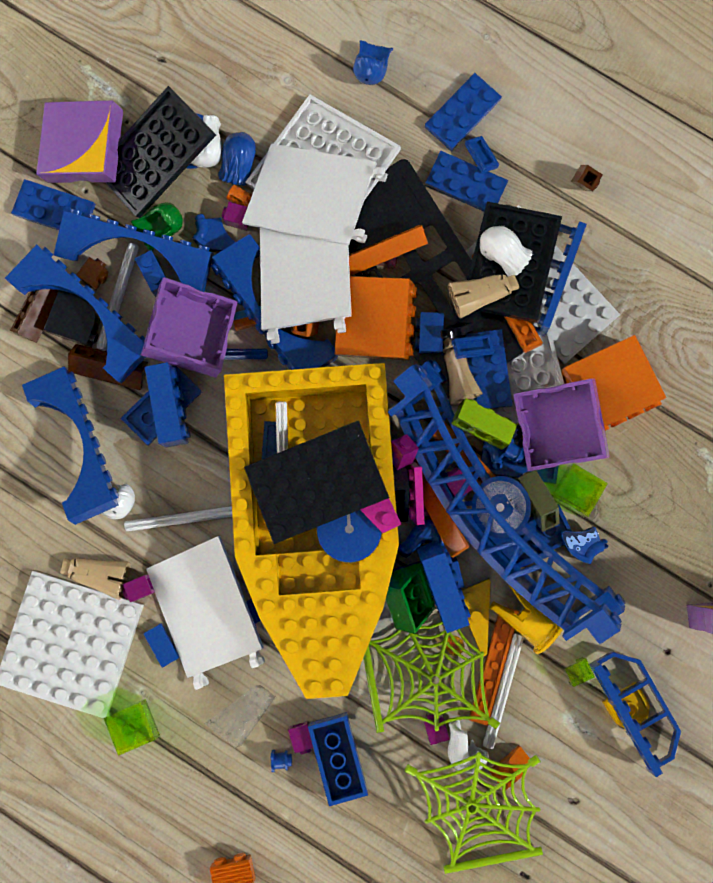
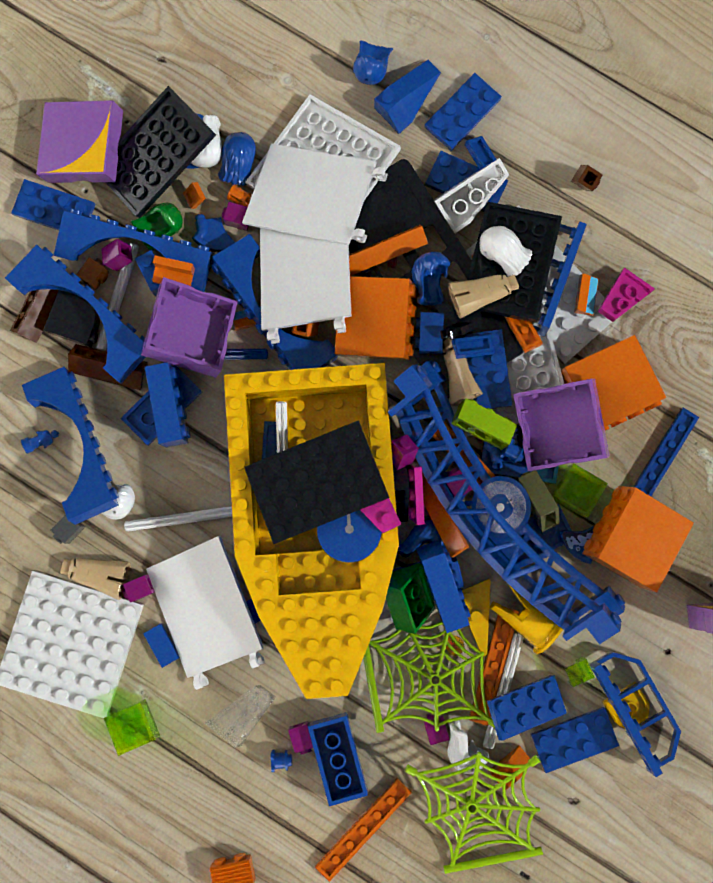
none -> blue piece [21,430,59,454]
none -> dark grey brick [51,514,85,544]
none -> magenta brick [101,239,133,271]
none -> orange panel [152,255,195,286]
none -> orange plate [183,182,206,209]
none -> orange tile [315,778,412,882]
none -> blue wedge [374,59,441,134]
none -> blue piece [412,251,450,306]
none -> white wedge [434,158,509,233]
none -> blue plate [487,675,567,741]
none -> blue plate [530,707,619,773]
none -> orange slope [574,273,599,316]
none -> orange brick [582,486,694,593]
none -> dark pink wing [597,267,655,322]
none -> blue tile [633,407,699,496]

